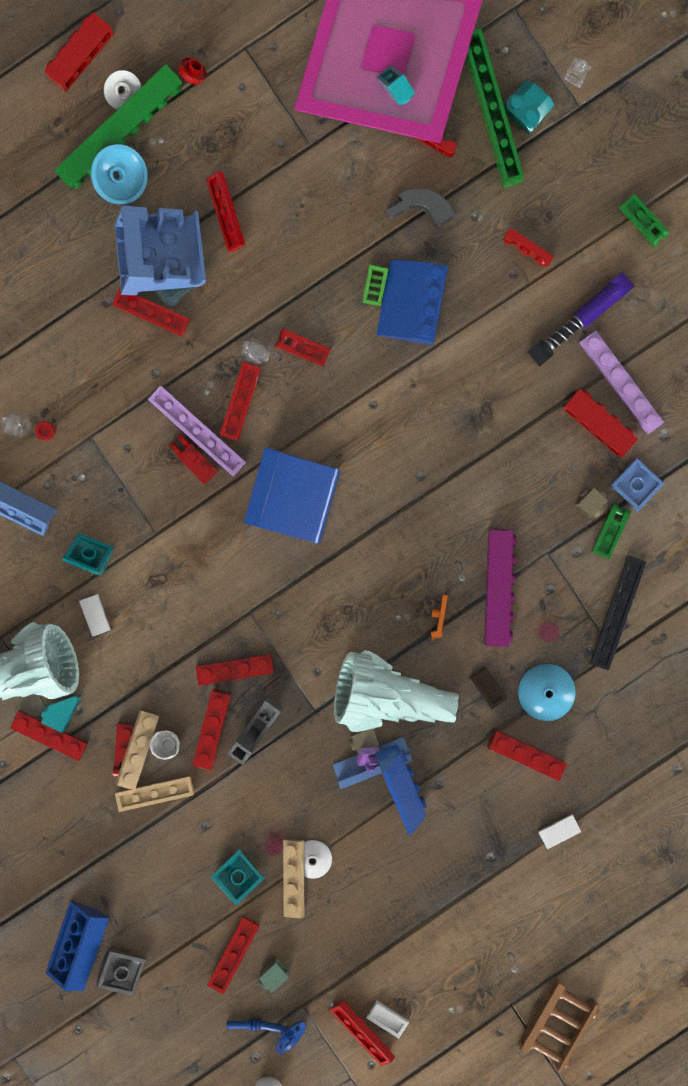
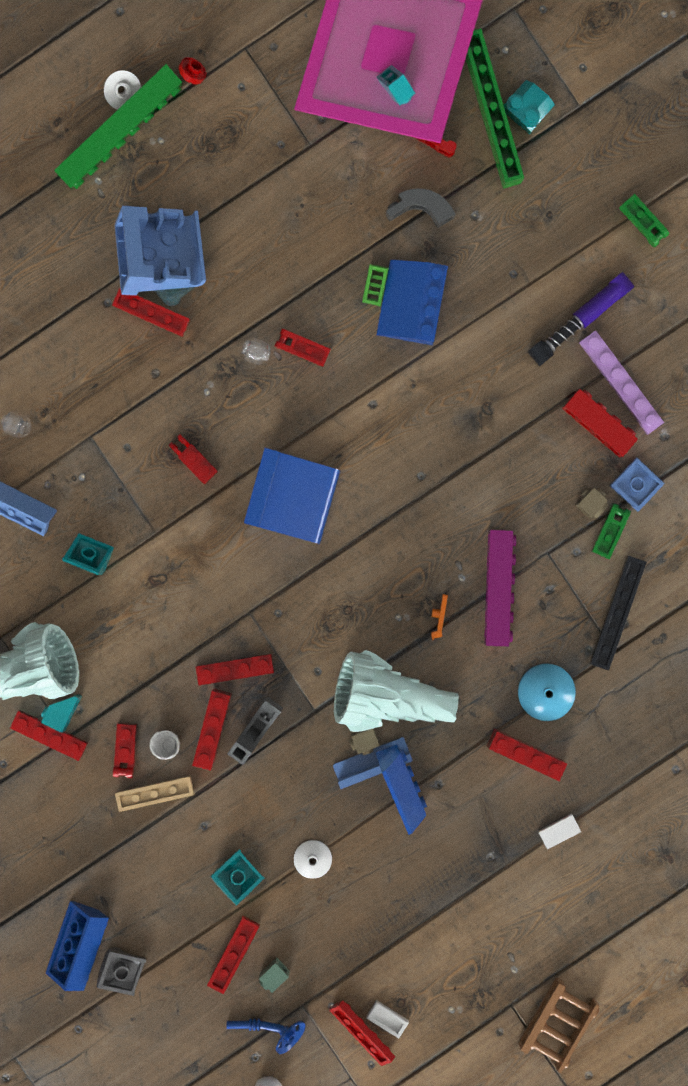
red tile [35,421,55,441] -> none
red brick [44,12,114,92] -> none
white tile [79,594,111,637] -> none
medium azure dish [91,144,148,204] -> none
tan plate [115,710,159,790] -> none
lavender plate [148,385,246,477] -> none
red plate [206,172,246,252] -> none
red plate [220,362,261,441] -> none
clear pink tile [264,835,283,856] -> none
tan plate [283,839,304,919] -> none
medium lavender tile [357,747,380,771] -> none
dark brown tile [470,667,508,709] -> none
red plate [503,229,554,267] -> none
clear pink tile [539,623,559,642] -> none
clear brick [564,58,592,88] -> none

